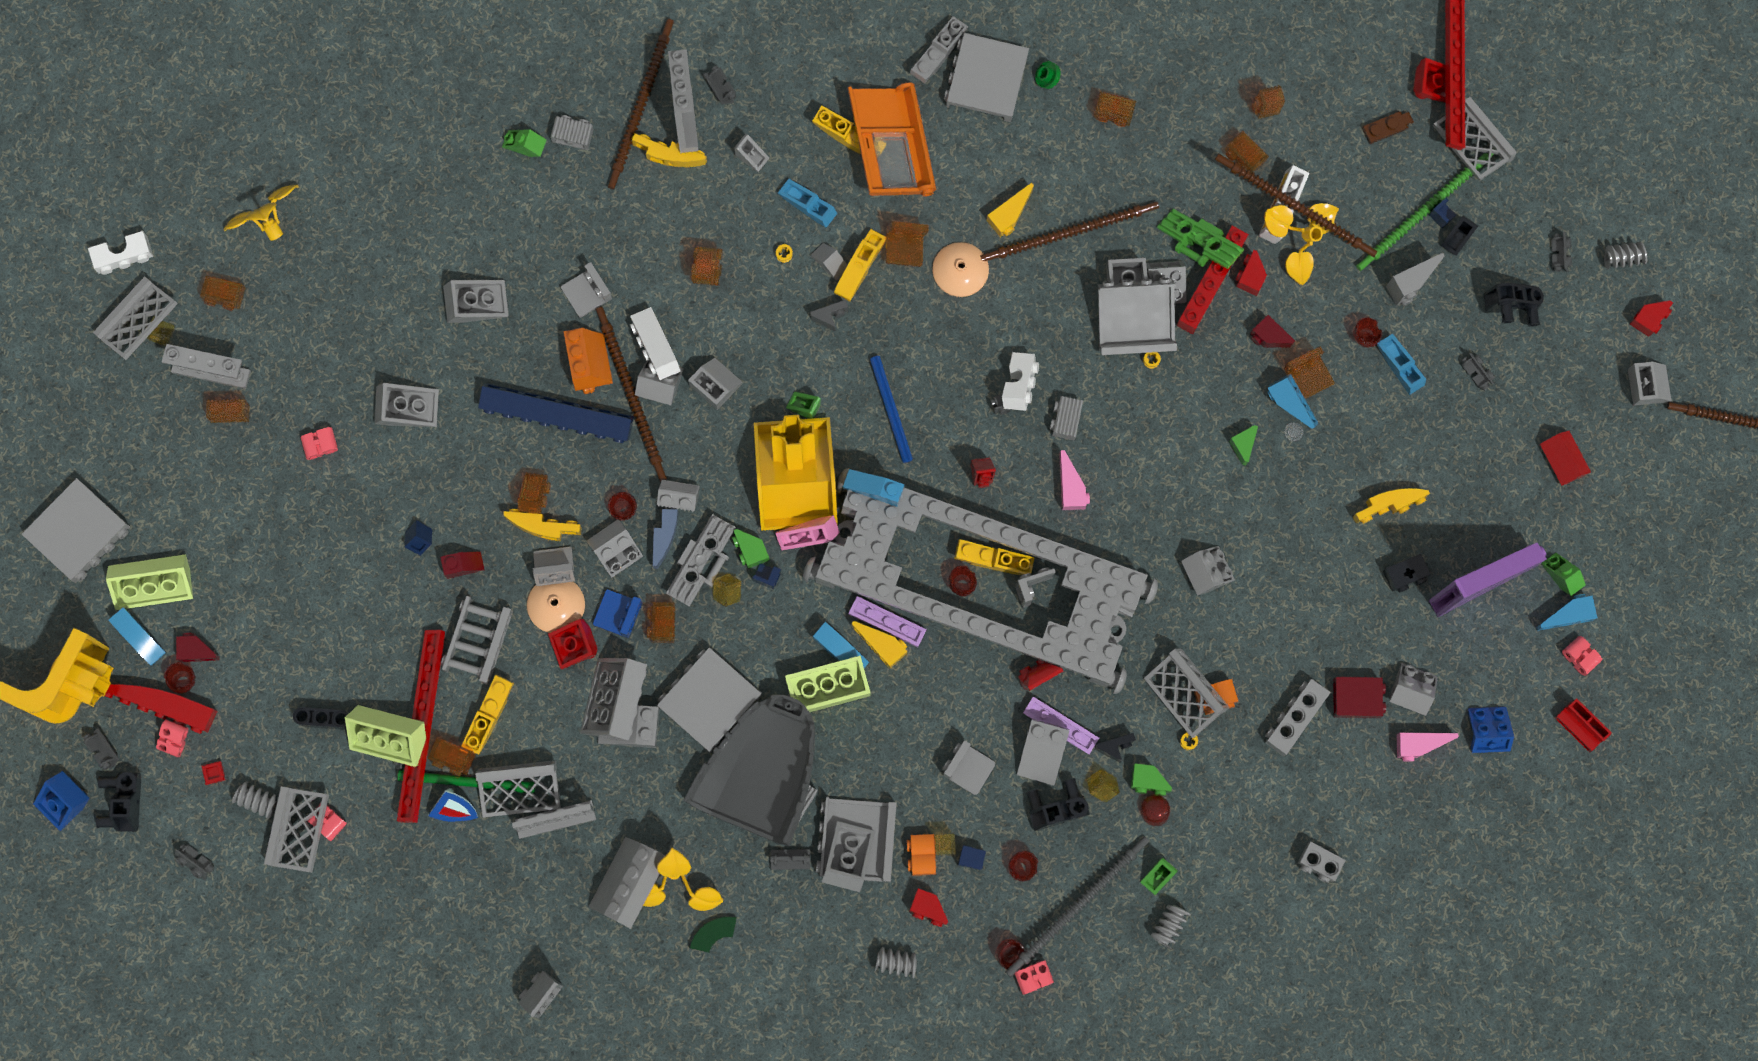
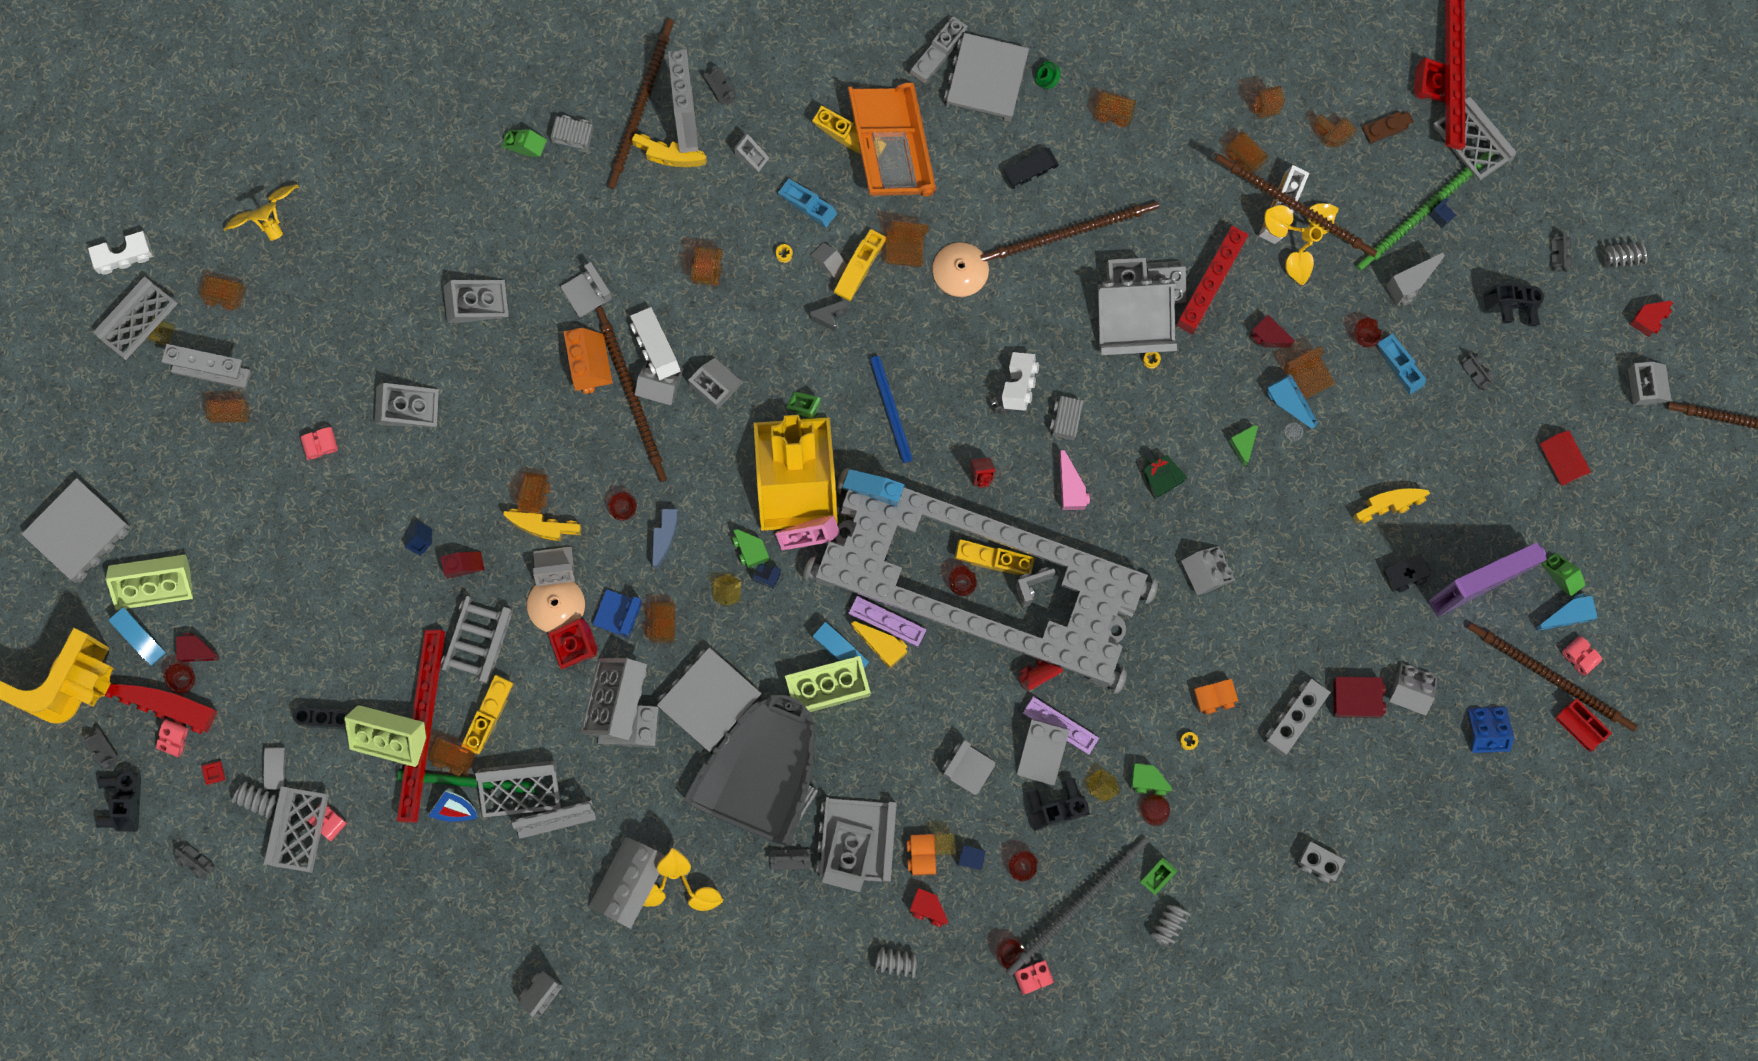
blue slope [33,771,89,831] -> none
dark blue brick [478,383,634,443] -> none
light grey slope [587,520,643,578] -> none
light grey brick [657,480,700,512] -> none
light grey piece [666,514,736,607] -> none
dark green tile [690,917,737,953] -> none
yellow slope [986,183,1034,237] -> none
black slope [1095,733,1136,763] -> none
light grey fence [1144,648,1230,738] -> none
bright green piece [1157,209,1244,269] -> none
red slope [1236,250,1267,296] -> none
bright pink slope [1397,733,1459,762] -> none
black slope [1441,215,1479,256] -> none
none -> light grey slope [264,747,286,789]
none -> black beam [1002,148,1059,189]
none -> dark green torso [1142,451,1187,499]
none -> clear orange brick [1313,114,1358,148]
none -> reddish brown hose [1467,622,1638,732]

